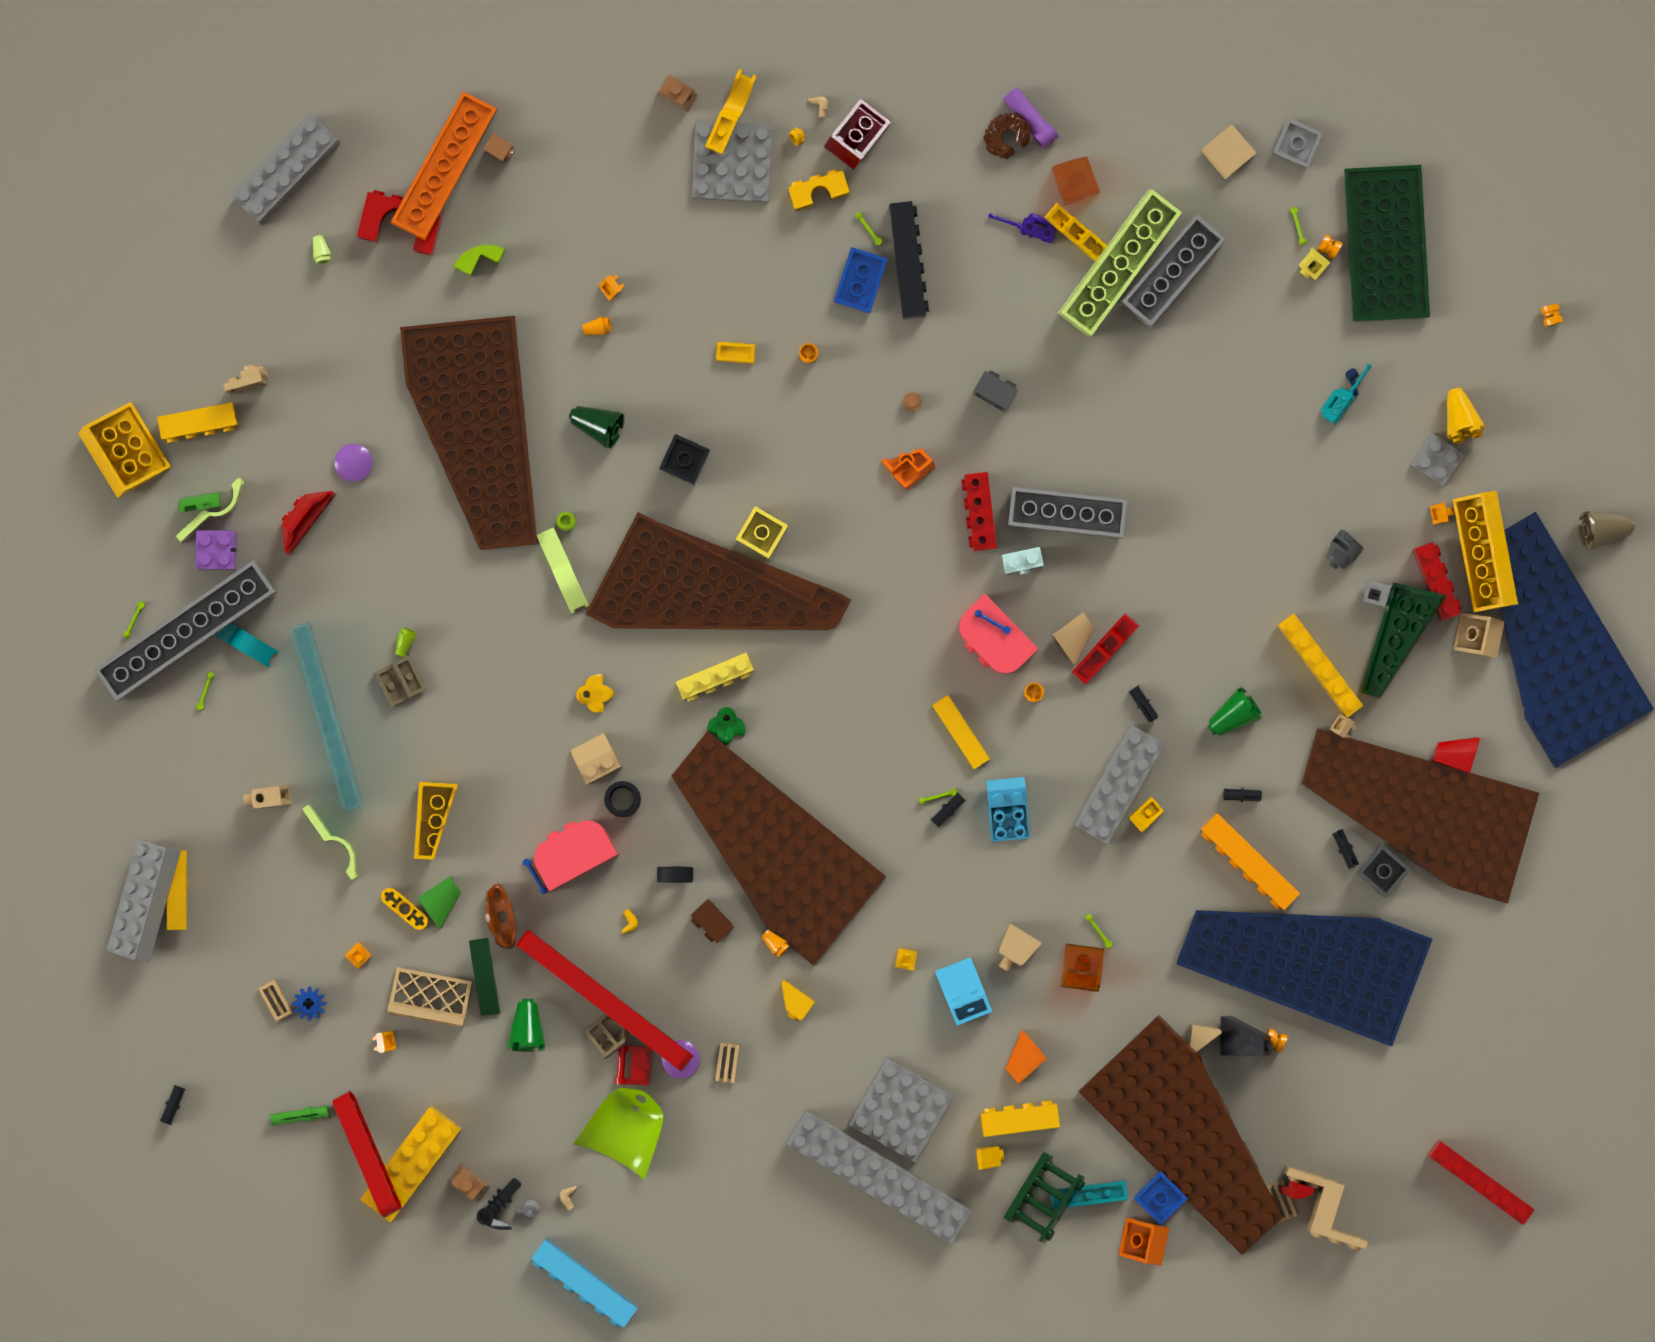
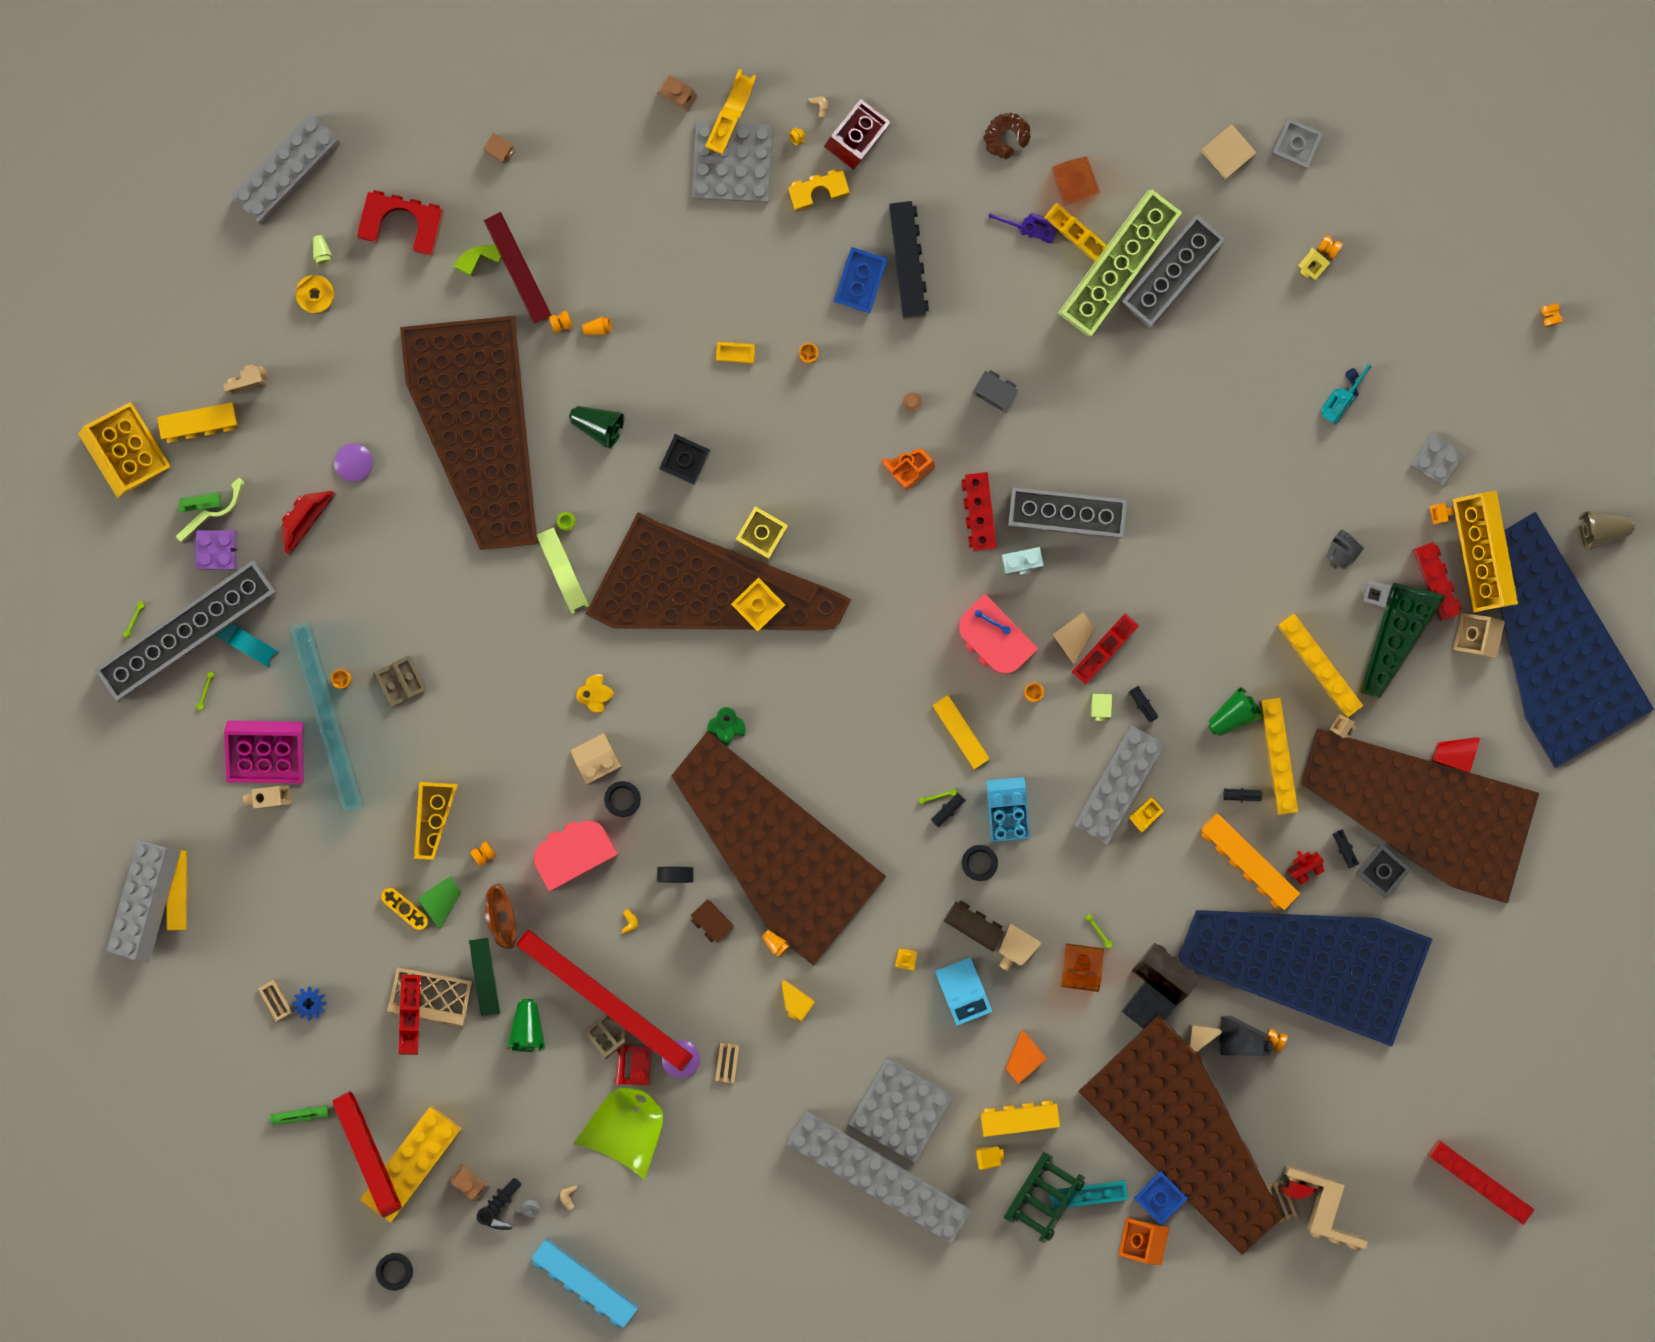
black pin [160,1085,186,1125] -> none
yellowish green piece [303,805,357,880] -> none
light orange tile [344,942,372,969] -> none
light orange tile [372,1030,396,1053] -> none
orange plate [391,91,497,241] -> none
lime cone [395,627,417,657] -> none
blue hinge [523,858,547,894] -> none
light orange tile [598,275,624,301] -> none
light yellow brick [676,652,754,702] -> none
lime hinge [855,212,882,246] -> none
medium lavender piece [1003,87,1059,149] -> none
lime hinge [1290,207,1306,245] -> none
dark green plate [1344,165,1430,322] -> none
yellow cone [1447,388,1485,444] -> none
none -> dark pink slope [224,721,304,784]
none -> yellow plate [296,275,335,314]
none -> light orange wheel [331,669,352,689]
none -> black tyre [376,1253,413,1291]
none -> red slope [398,975,421,1055]
none -> light orange wheel [470,841,496,867]
none -> dark red tile [483,212,551,324]
none -> light orange wheel [549,310,573,335]
none -> yellow plate [731,578,785,632]
none -> dark brown slope [943,900,1004,952]
none -> black tyre [961,845,998,881]
none -> yellowish green brick [1091,694,1112,721]
none -> black brick [1121,981,1176,1029]
none -> dark brown slope [1131,943,1201,1006]
none -> yellow brick [1259,698,1298,815]
none -> red hips [1287,850,1325,885]

